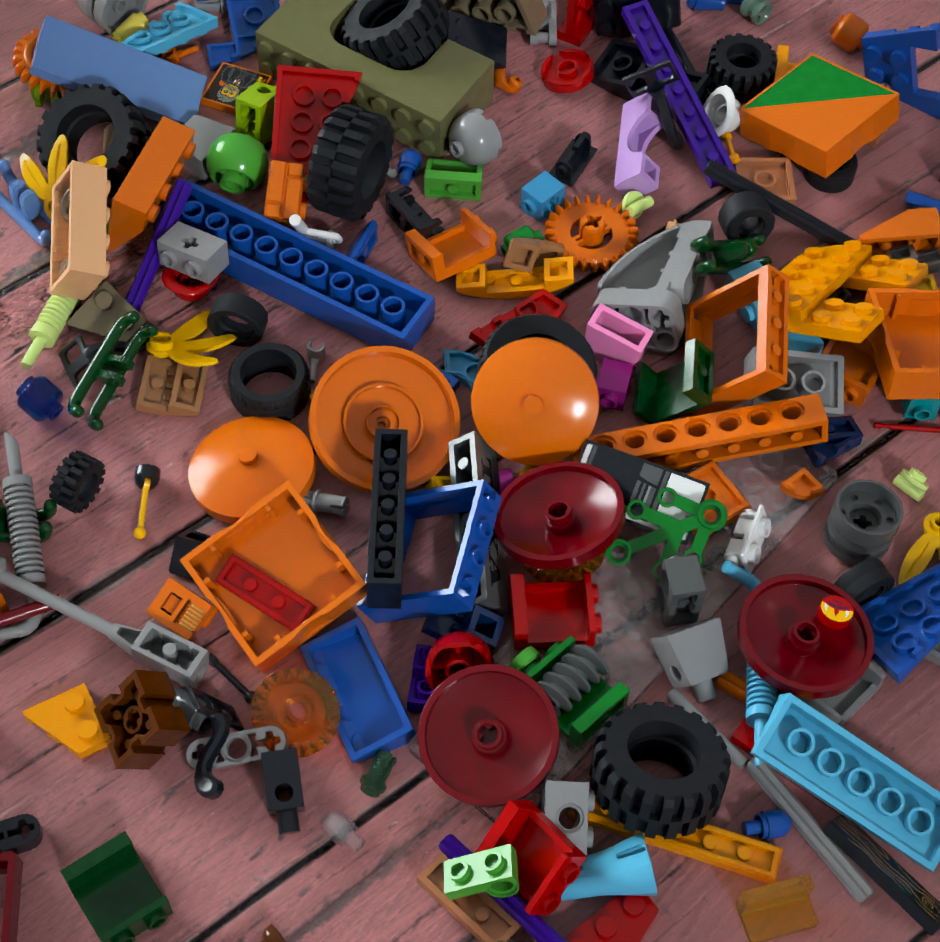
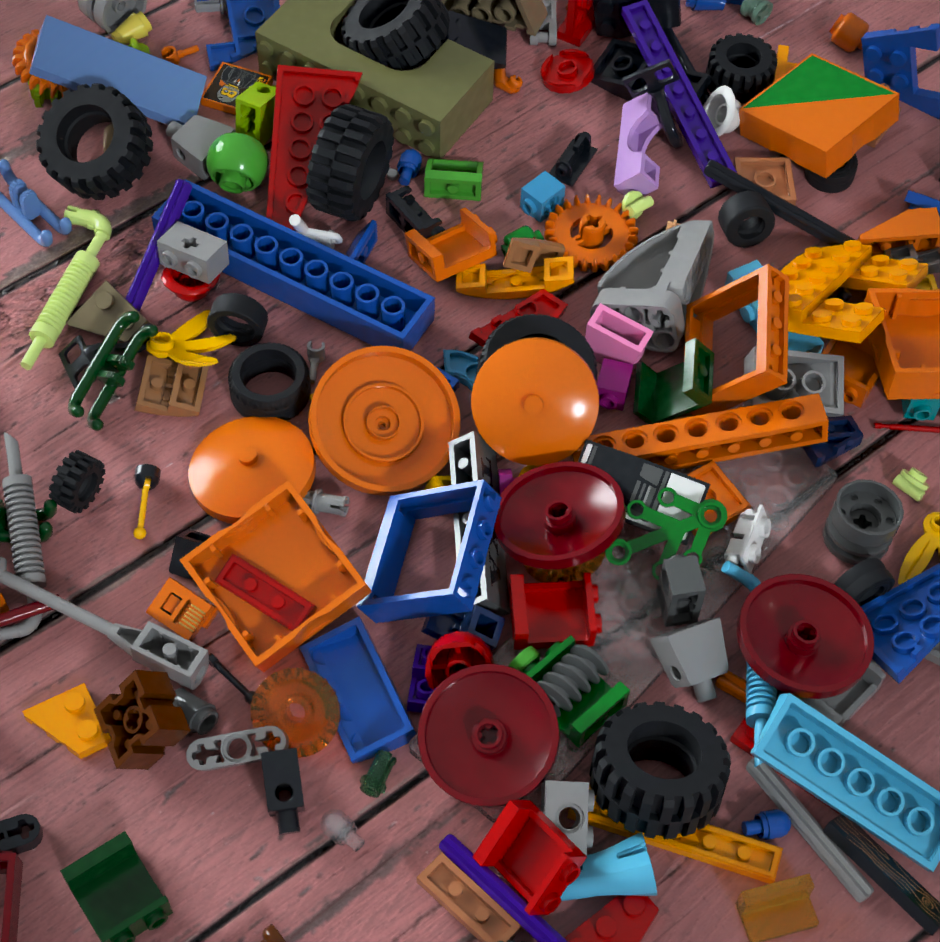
clear blue head [16,376,64,422] -> none
yellow plant [19,134,107,219] -> none
light nougat piece [49,160,111,300] -> none
orange slope [107,116,197,252] -> none
medium azure wing [121,1,218,56] -> none
black piece [186,686,244,800] -> none
orange brick [264,160,308,229] -> none
black brick [366,429,408,609] -> none
bright green plate [444,843,519,900] -> none
light grey cylinder [449,108,502,166] -> none
light grey bar [667,688,749,770] -> none
dark green piece [690,234,772,276] -> none
light orange hinge [722,132,740,164] -> none
orange tile [779,467,826,500] -> none
red tile [817,595,854,630] -> none

